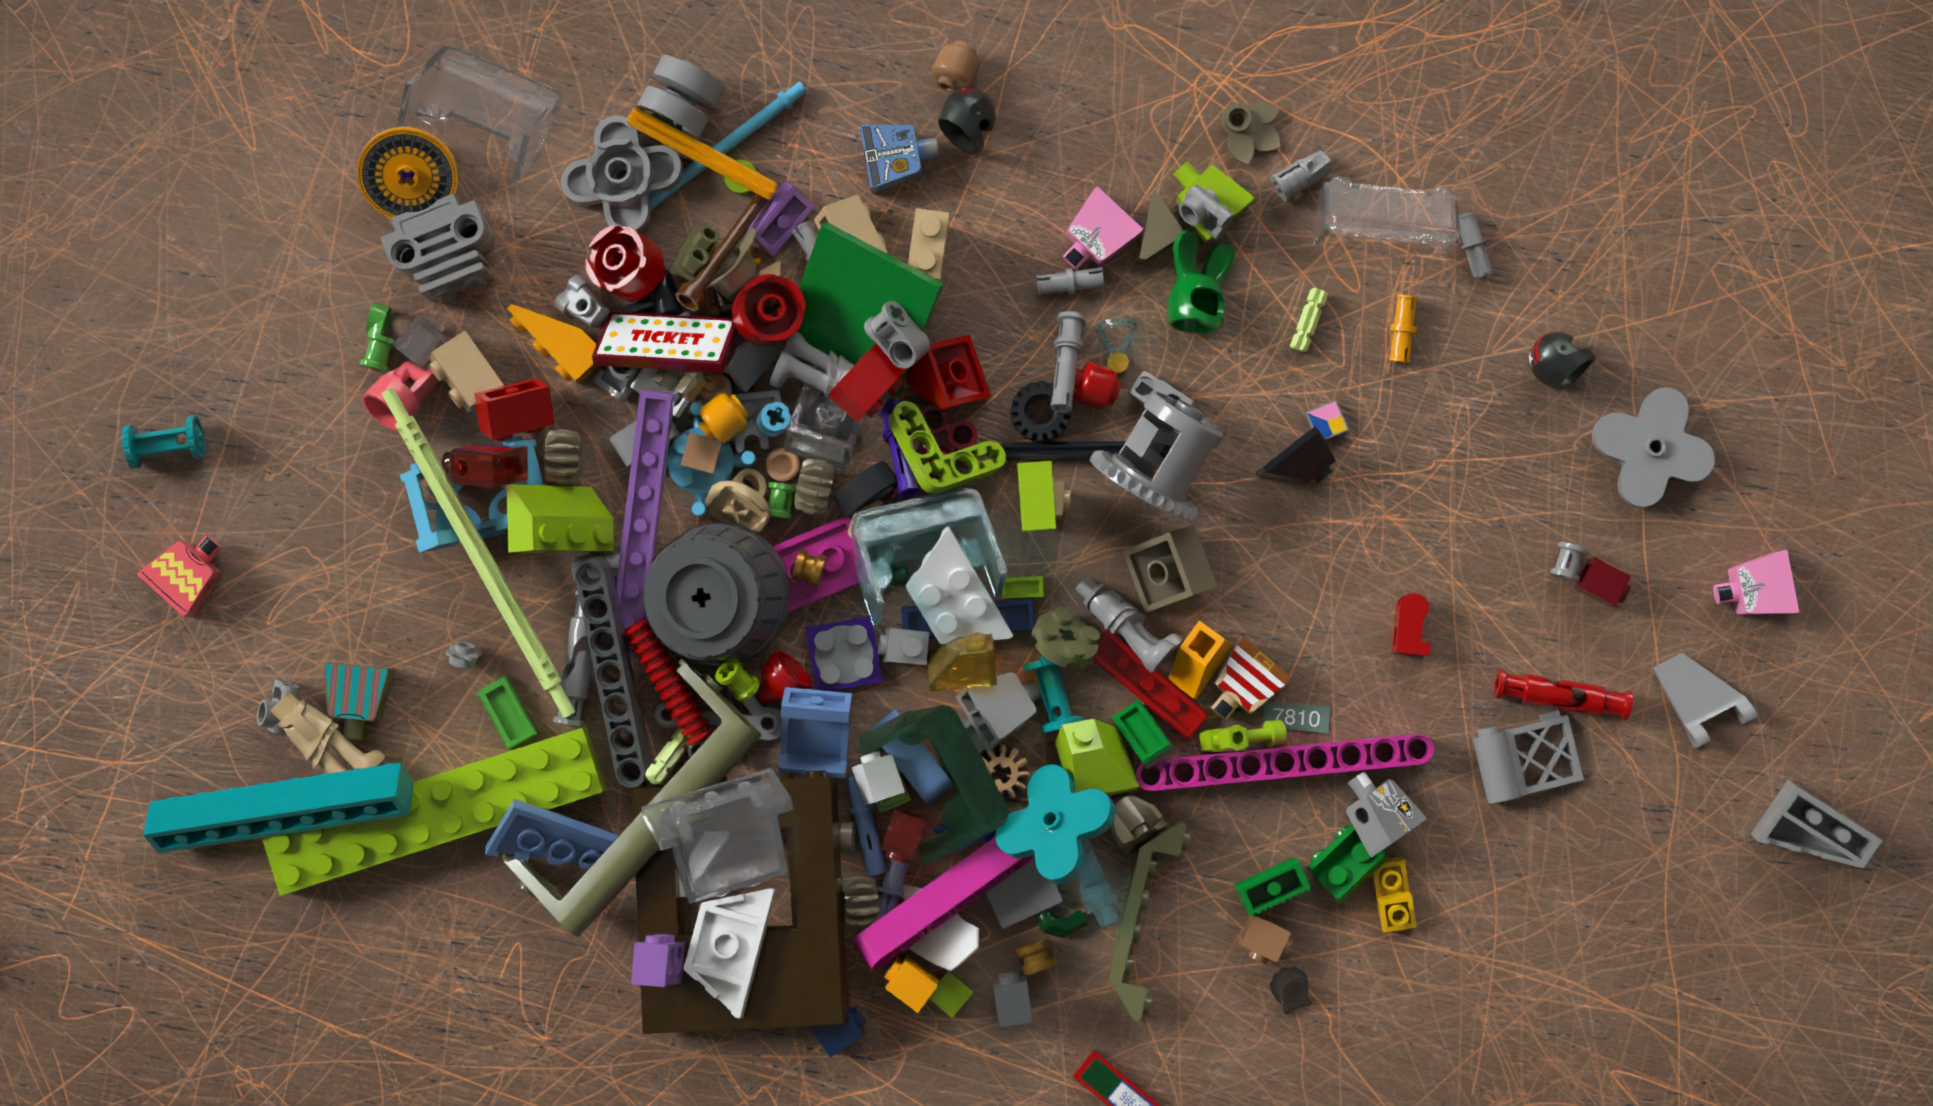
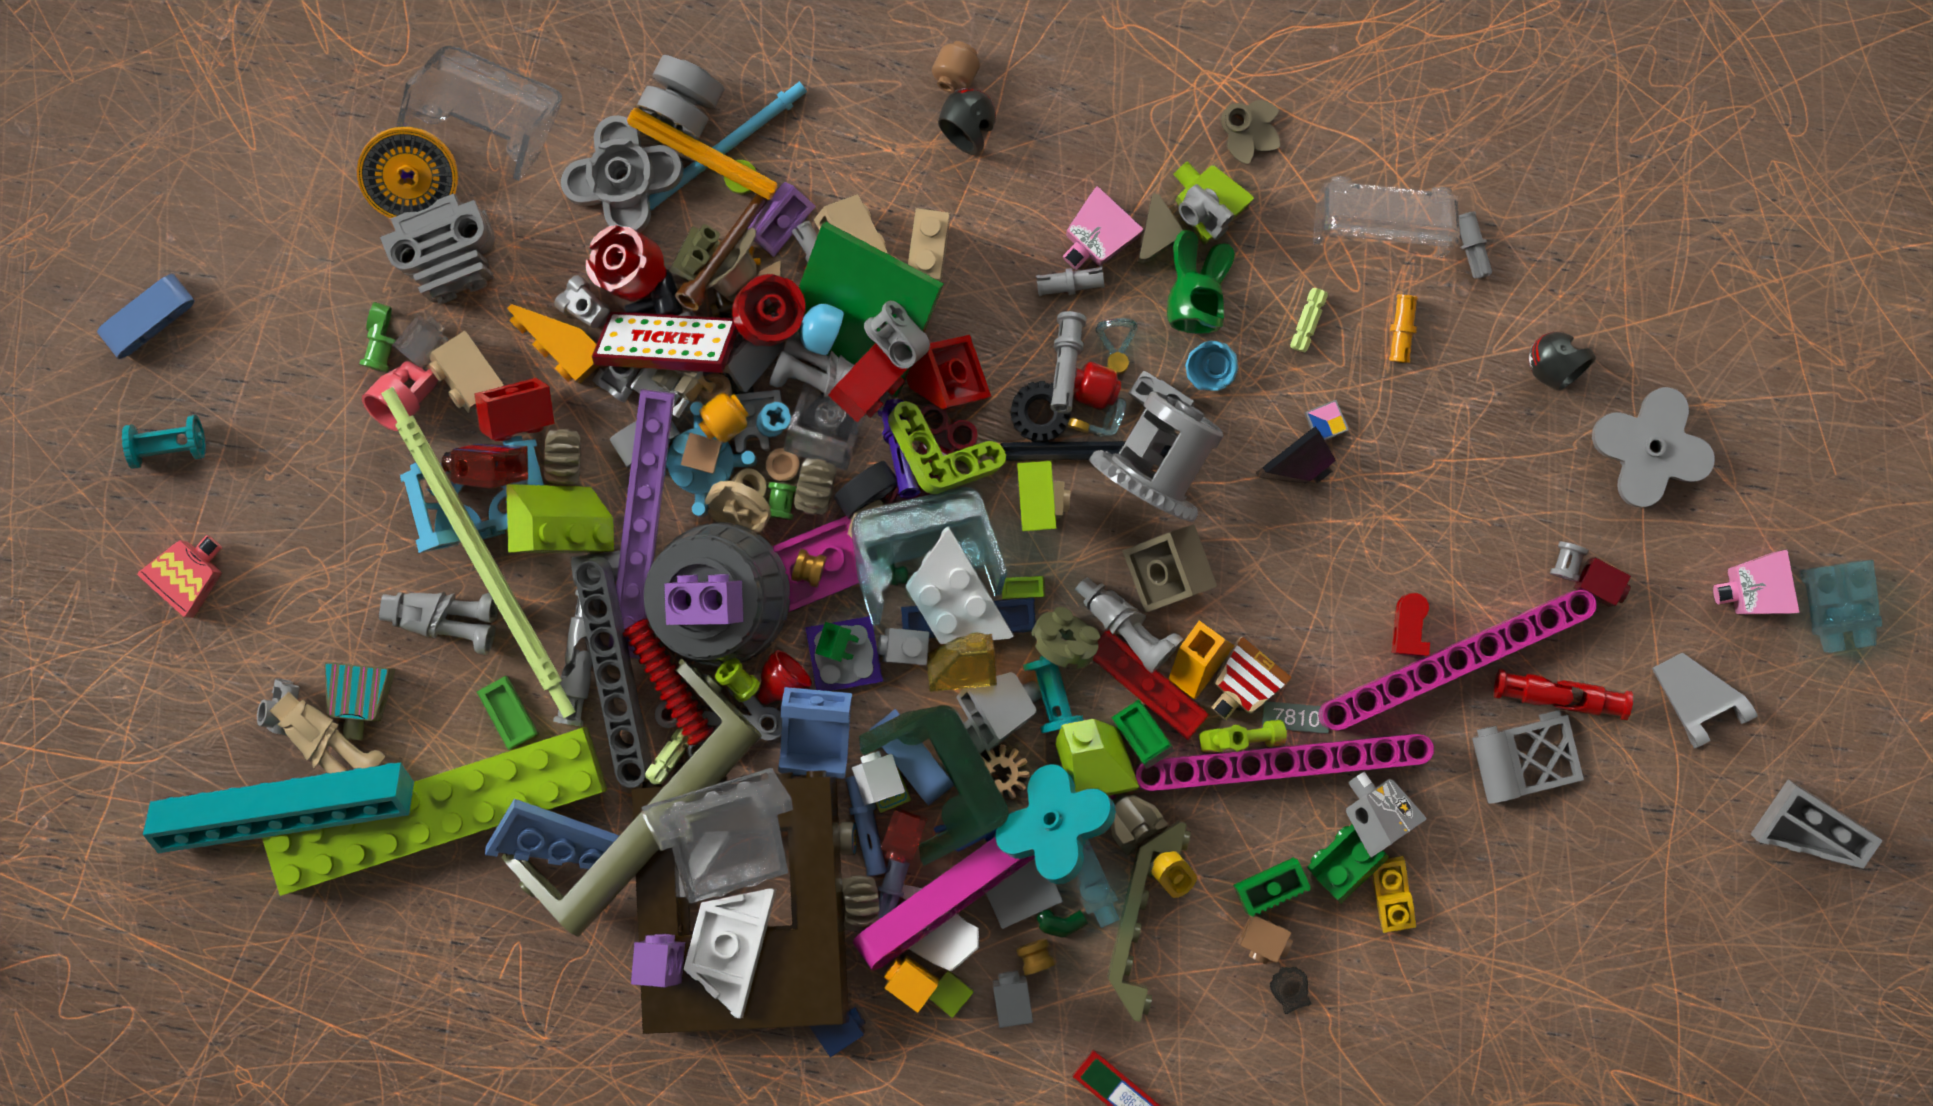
light grey plate [445,642,482,668] -> none
torso [859,125,939,193] -> none
light grey hinge [1270,151,1333,202] -> none
none -> medium blue beam [97,274,195,359]
none -> light grey piece [379,592,498,655]
none -> medium lavender brick [664,574,743,625]
none -> medium azure hair [799,304,844,355]
none -> green tile [815,622,859,662]
none -> clear light blue piece [1068,397,1126,437]
none -> yellow plate [1152,851,1197,898]
none -> medium azure hair [1185,341,1239,391]
none -> dark pink beam [1318,590,1597,730]
none -> clear light blue hips [1800,560,1883,653]

